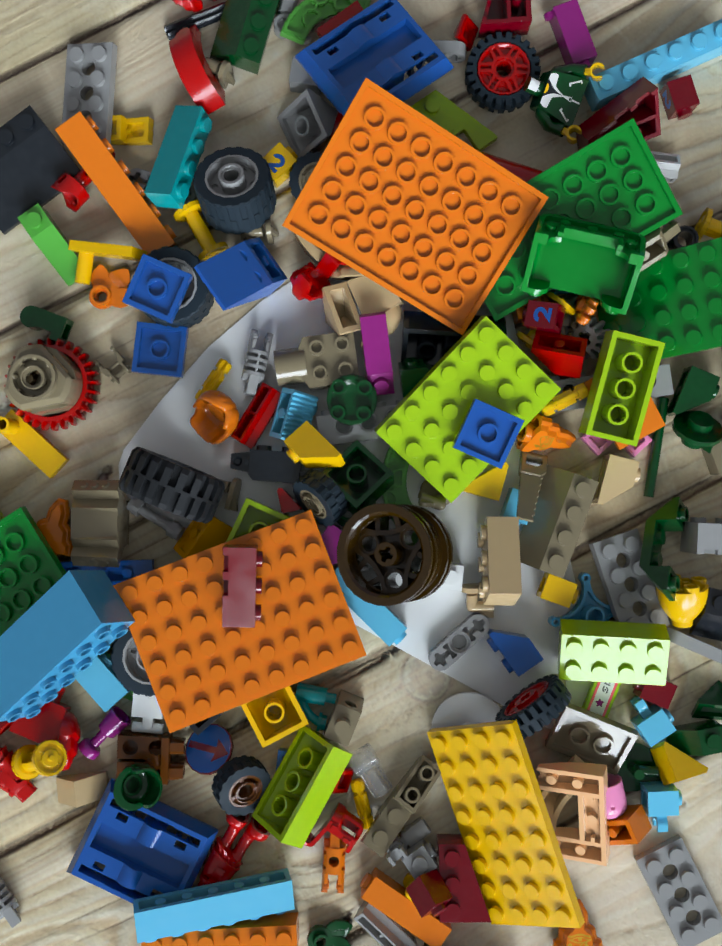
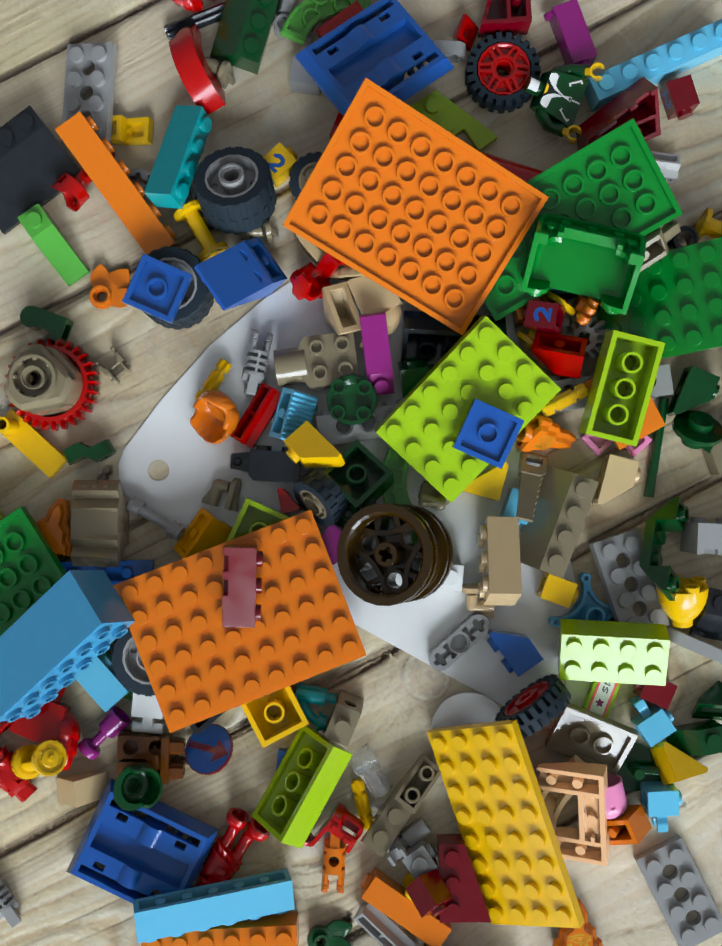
yellow piece [68,240,147,285] -> none
black tyre [119,447,225,523] -> none
blue plate [131,321,189,378] -> none
black wheel [212,755,272,817] -> none
light grey slope [277,89,338,161] -> none
red slope [332,767,355,794] -> none
medium azure brick [334,566,407,647] -> none
none -> dark green piece [62,439,116,465]

